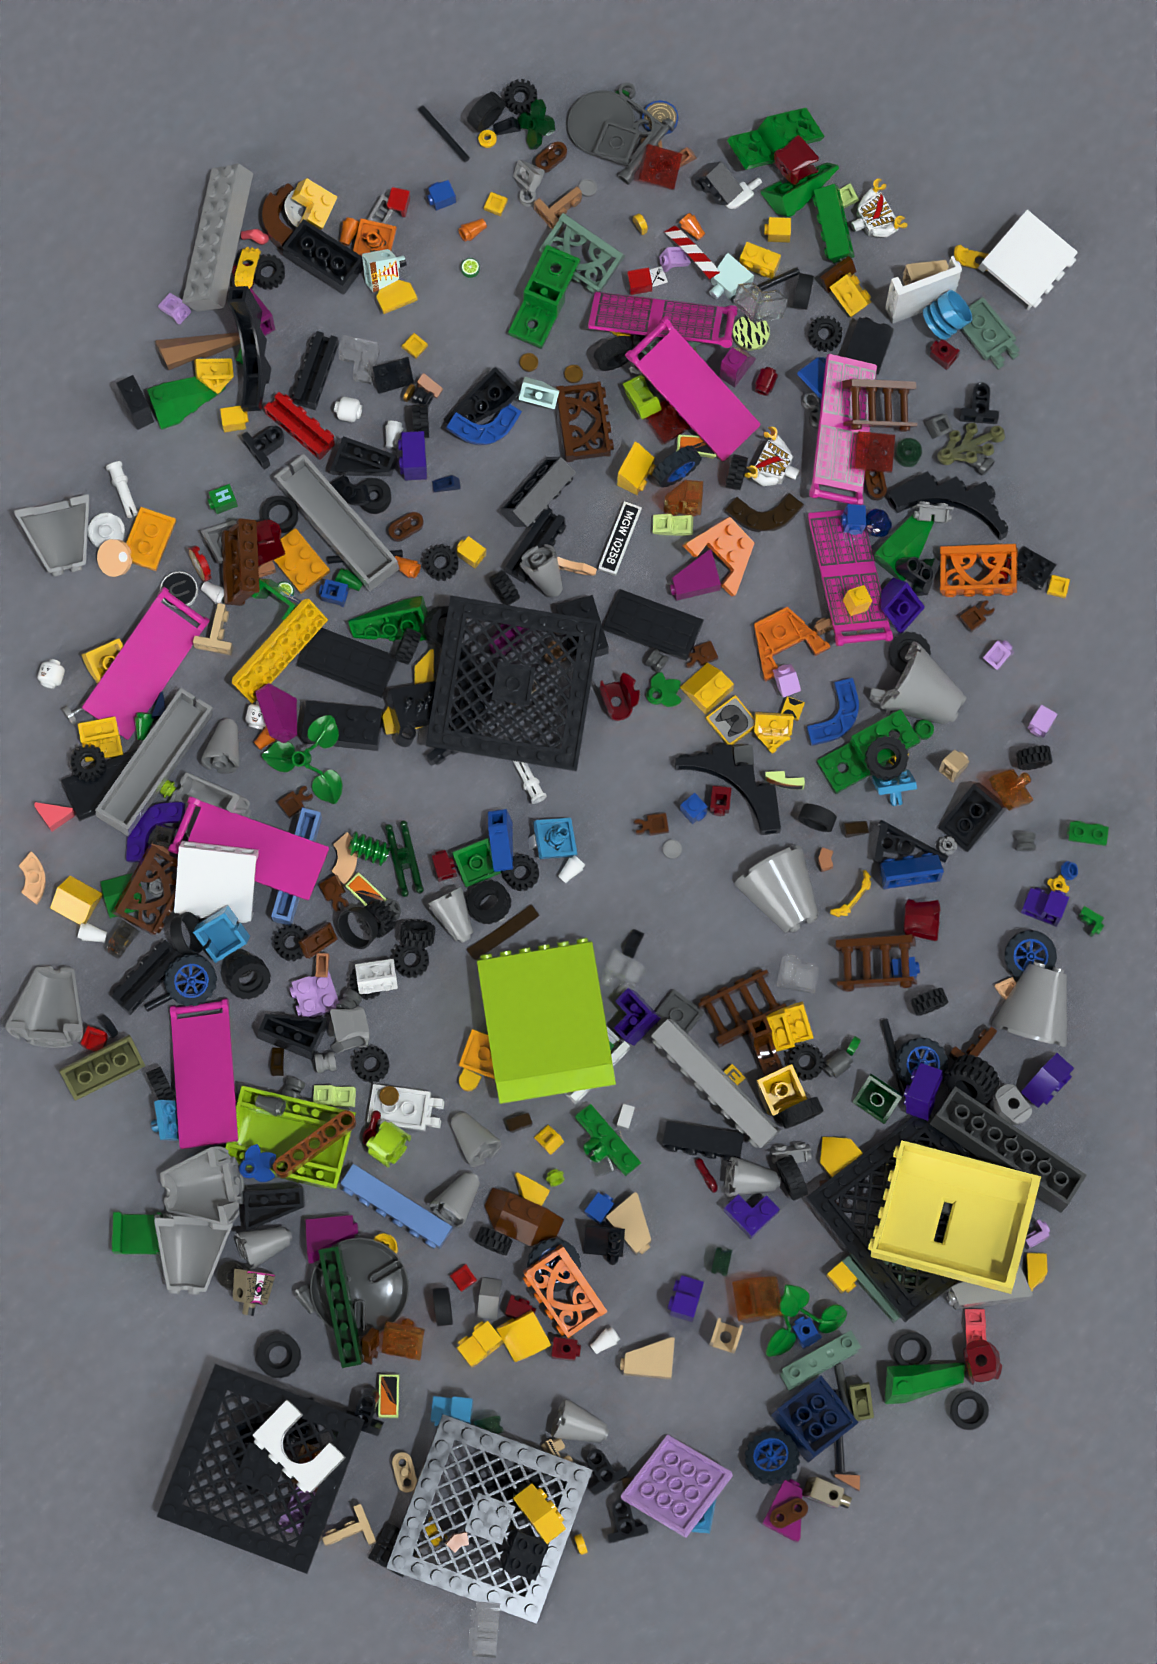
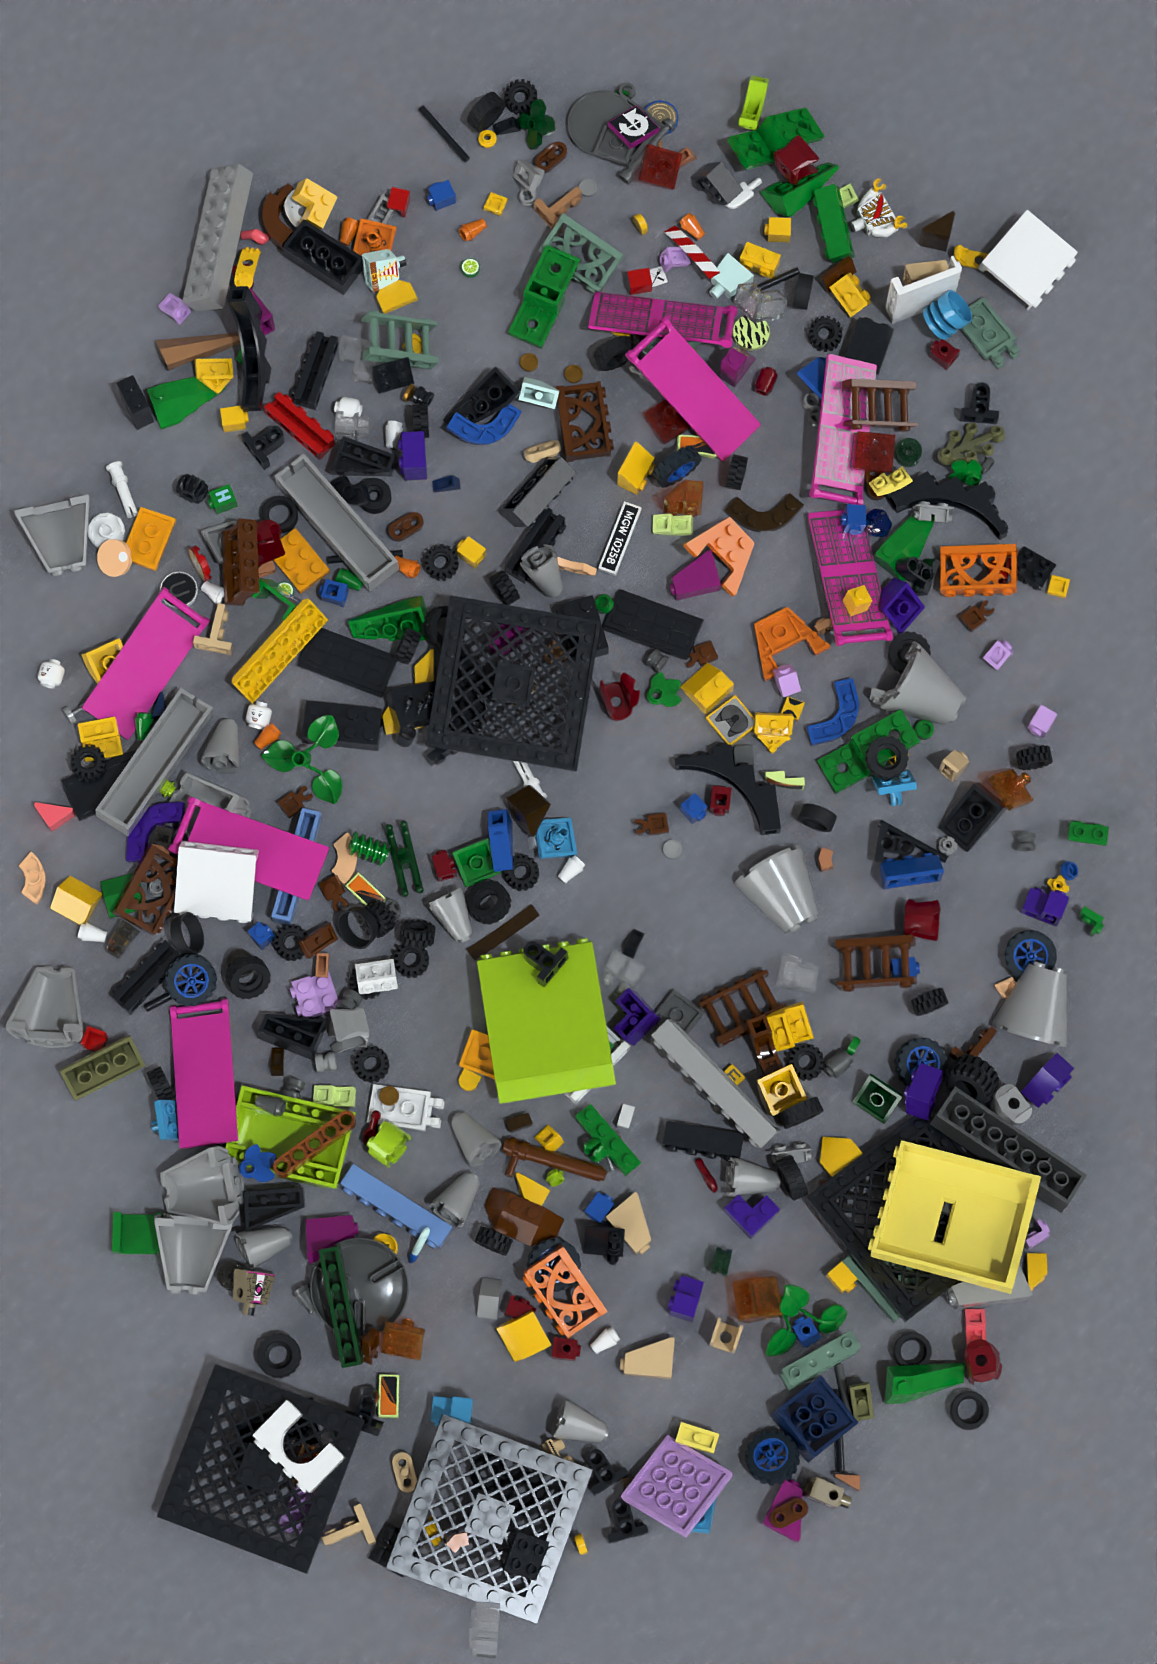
black tile [98,1015,118,1039] -> none
dark azure piece [193,905,250,963] -> none
black tyre [253,254,285,290] -> none
magenta slope [256,683,297,743] -> none
nougat piece [417,373,443,398] -> none
black tyre [433,1287,453,1326] -> none
red tile [450,1264,477,1292] -> none
yellow brick [457,1321,503,1368] -> none
clear green wheel [474,1416,504,1434] -> none
yellow brick [513,1484,566,1544] -> none
lime panel [623,374,662,420] -> none
torso [745,427,800,486] -> none
yellow piece [830,870,871,917] -> none
dark brown piece [843,821,869,838] -> none
black bar [880,1019,906,1096] -> none
dark grey slope [925,413,953,439] -> none
none -> black gear [176,474,209,504]
none -> blue brick [248,921,276,950]
none -> clear hips [335,411,369,441]
none -> sand green fence [362,310,439,370]
none -> light aqua piece [408,1227,430,1263]
none -> reddish brown cylinder [502,1137,607,1182]
none -> dark brown slope [507,785,551,837]
none -> tan plate [524,440,561,463]
none -> black tile [524,941,569,987]
none -> green tile [595,594,614,614]
none -> tile [608,105,659,149]
none -> light yellow panel [675,1422,719,1454]
none -> lime arch [739,75,770,130]
none -> light yellow slope [869,466,913,496]
none -> dark brown slope [919,211,955,252]
none -> green plate [948,460,982,486]

